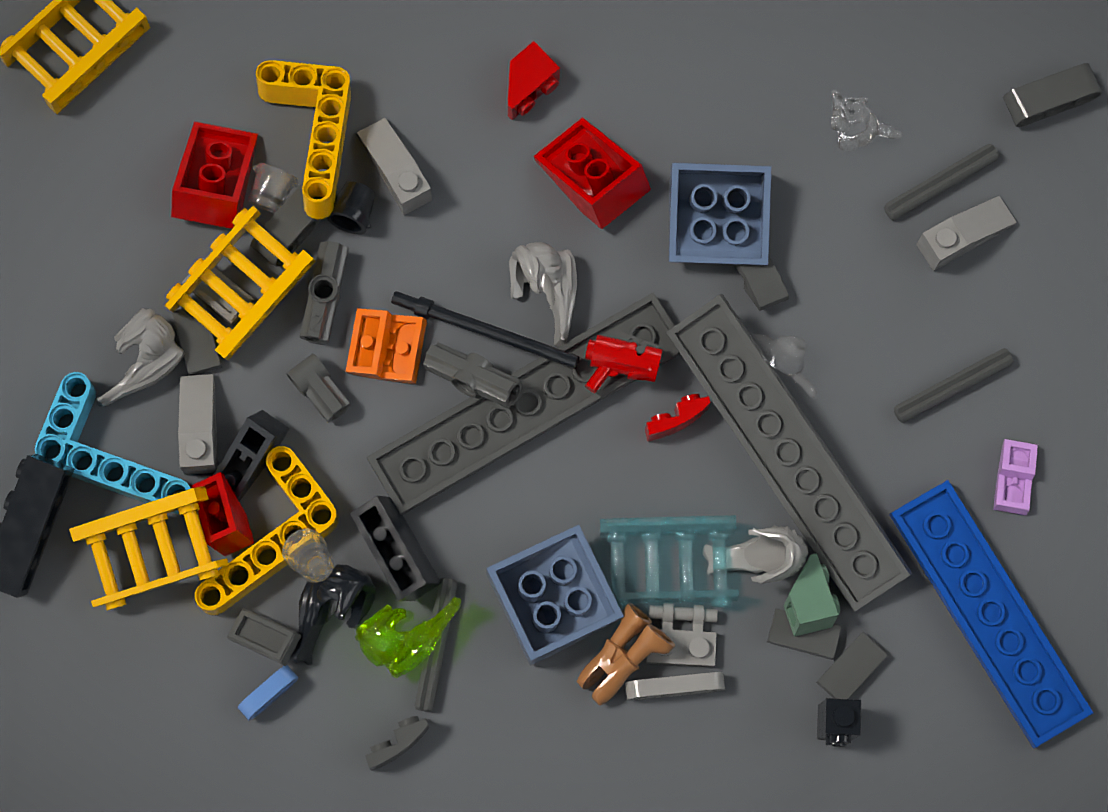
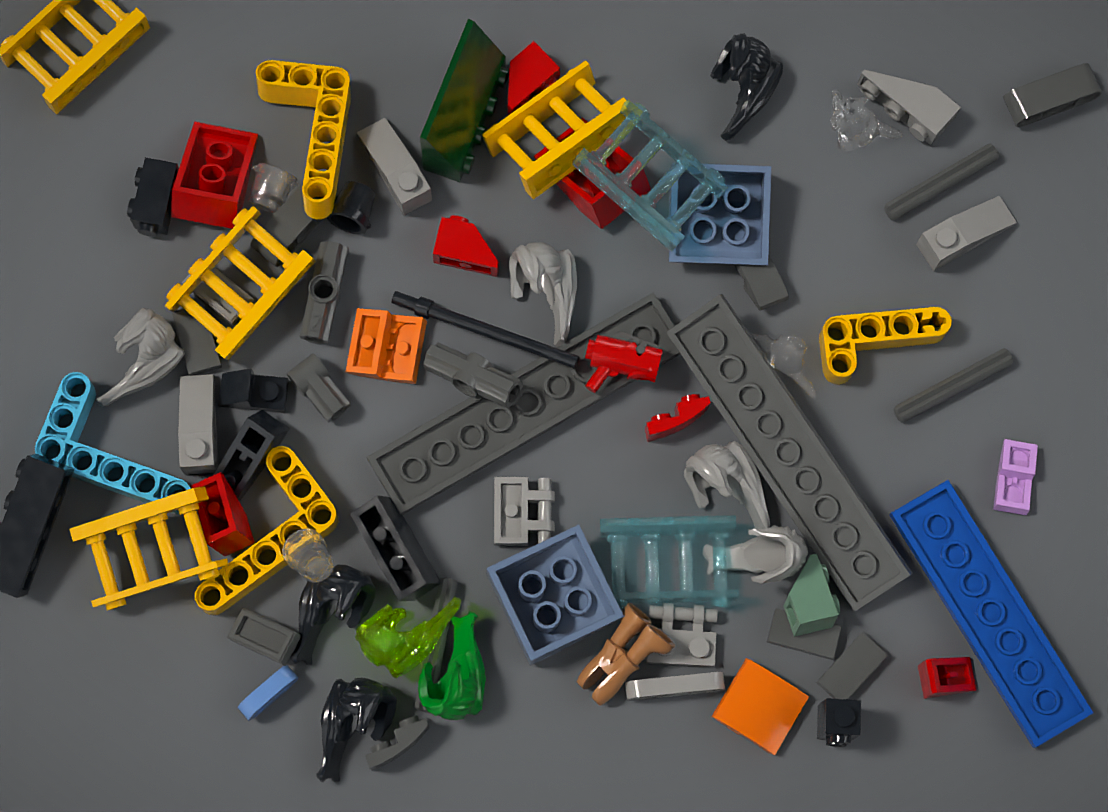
none -> black brick [127,157,179,237]
none -> black slope [218,369,289,413]
none -> black hair [316,678,397,782]
none -> green hair [418,611,486,720]
none -> dark green slope [420,19,509,183]
none -> red slope [433,215,499,277]
none -> yellow fence [482,60,637,200]
none -> light grey plate [494,477,555,546]
none -> clear light blue fence [572,99,728,252]
none -> light grey hair [684,441,770,537]
none -> black hair [710,33,783,141]
none -> orange slope [711,658,809,755]
none -> yellow beam [819,307,952,385]
none -> light grey slope [857,69,961,146]
none -> red slope [918,657,976,699]

